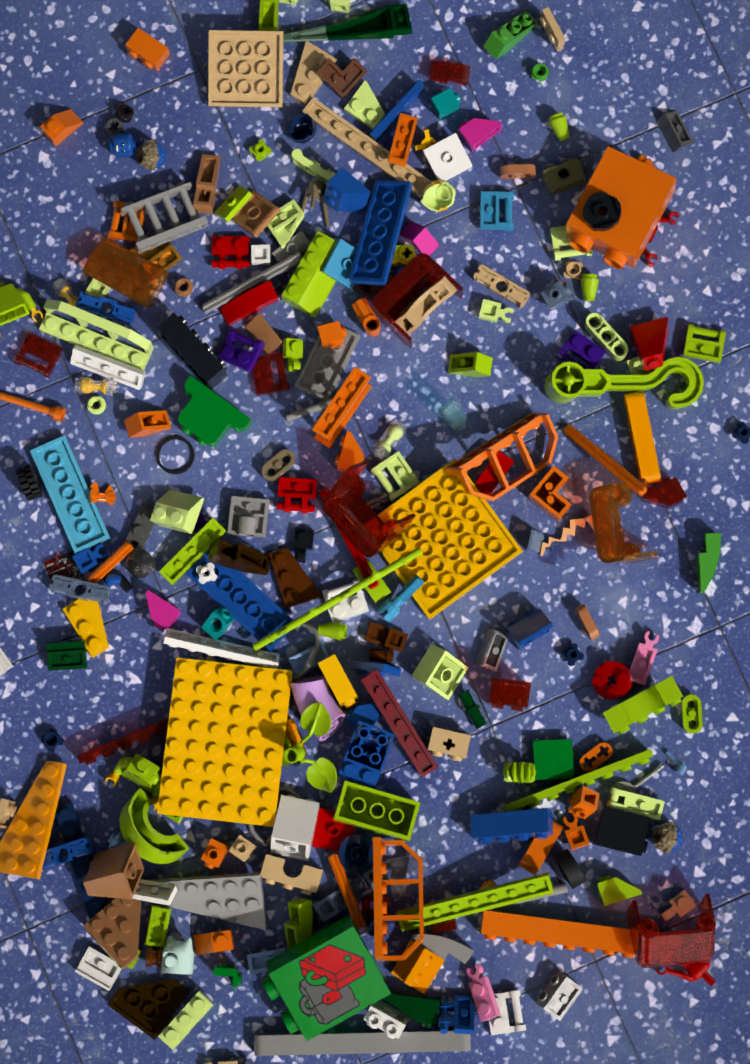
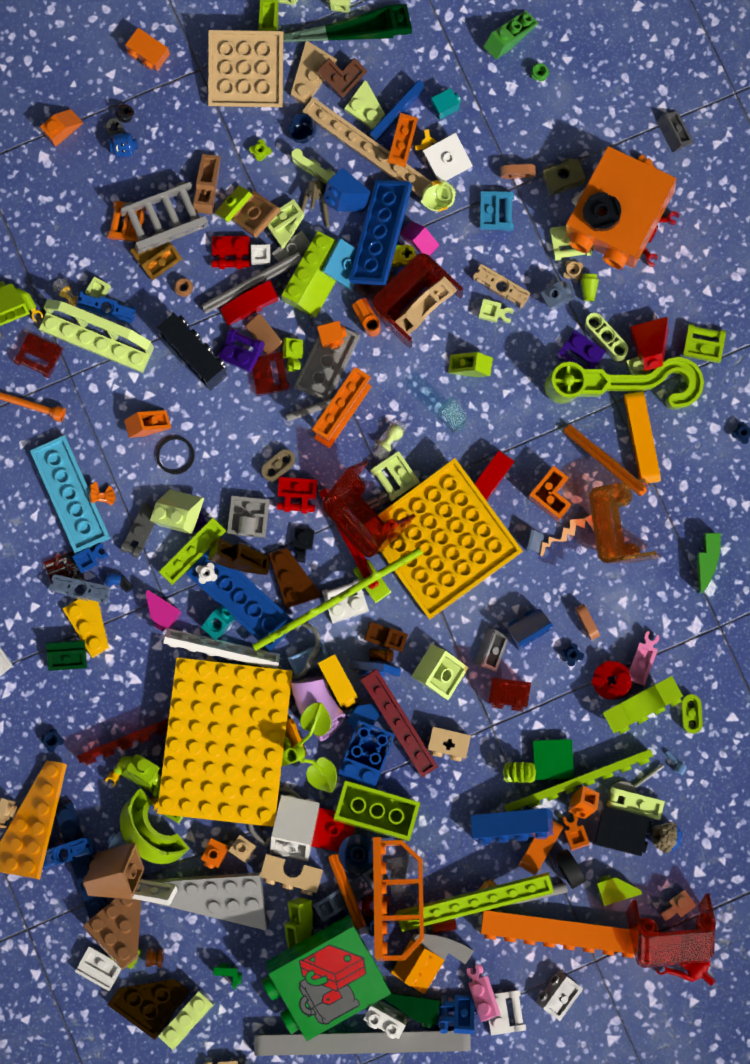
black tyre [16,464,43,501] -> none
white plate [70,345,146,390] -> none
clear piece [75,376,118,397] -> none
clear orange slope [82,237,170,308] -> none
yellowish green plate [87,396,106,415] -> none
orange axle [87,541,133,584] -> none
clear smoke hair [125,549,156,578] -> none
dark tan piece [137,140,166,171] -> none
lime plate [145,905,172,948] -> none
light aqua piece [161,936,194,974] -> none
green brick [178,375,253,447] -> none
orange slope [193,929,235,955] -> none
light blue plate [247,947,286,975] -> none
lime cone [318,621,347,641] -> none
orange slope [335,431,365,476] -> none
dark azure piece [376,575,424,623] -> none
clear red slope [429,61,470,86] -> none
orange plate [446,412,558,501] -> none
dark pink slope [458,118,502,152] -> none
dark green pin [458,689,487,729] -> none
tan plate [540,7,565,52] -> none
lime cone [549,112,570,142] -> none
orange beam [579,742,613,772] -> none
clear red slope [640,477,687,509] -> none

